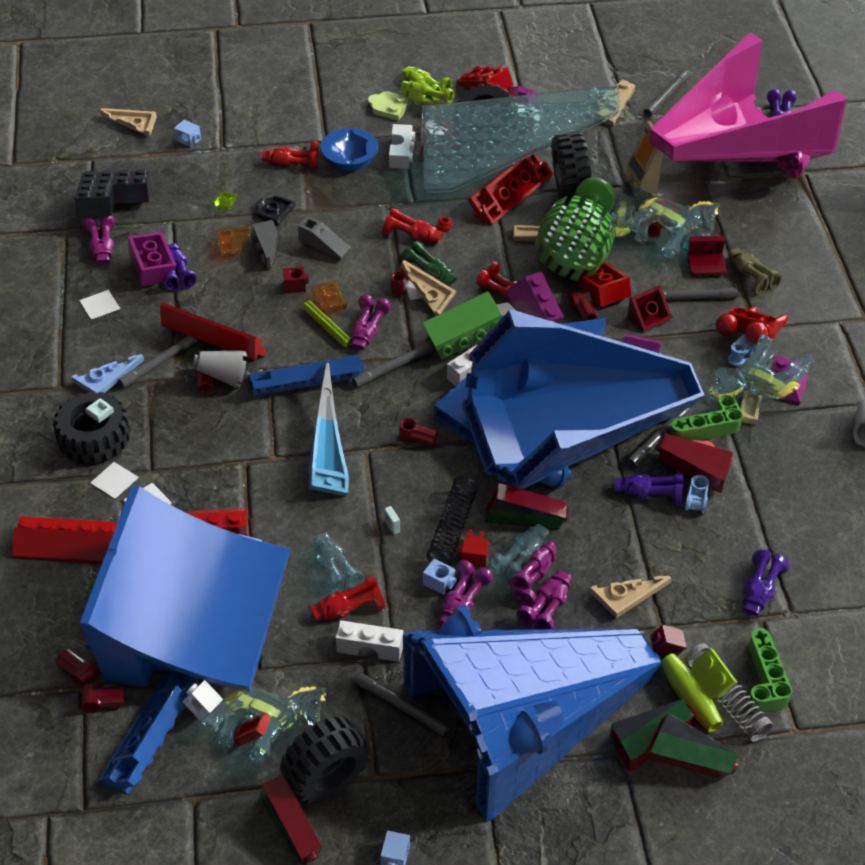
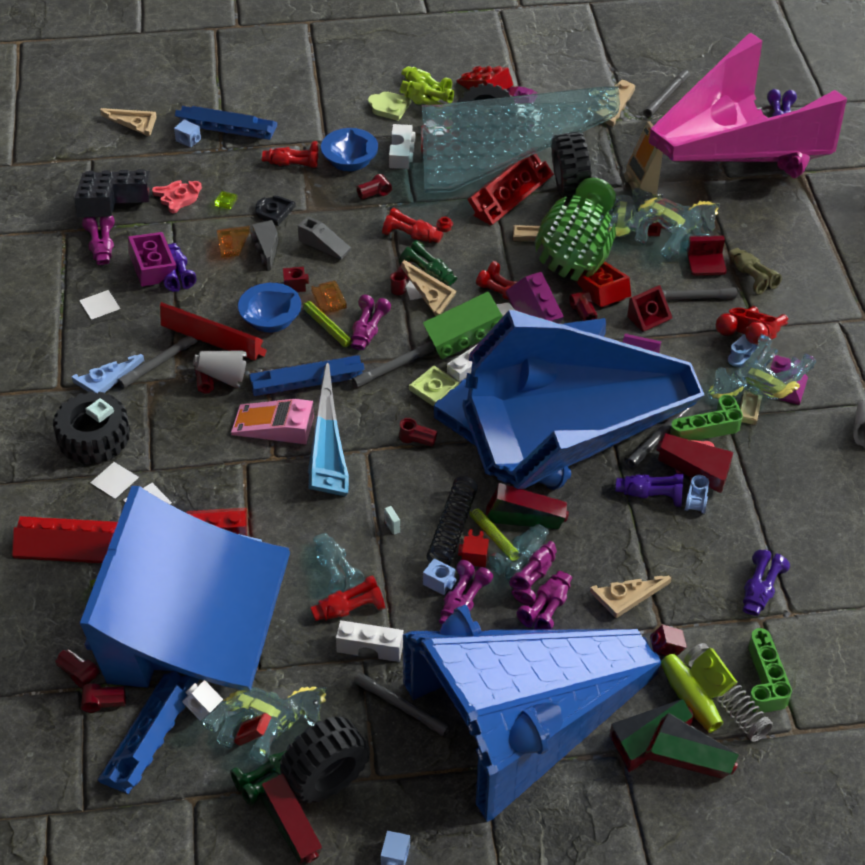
none -> coral tile [152,180,202,213]
none -> blue slope [175,106,277,140]
none -> dark green piece [230,750,287,805]
none -> bright pink slope [231,399,314,444]
none -> blue piece [238,283,301,332]
none -> dark red piece [356,174,392,200]
none -> yellowish green plate [409,366,460,406]
none -> lime piece [469,508,519,561]

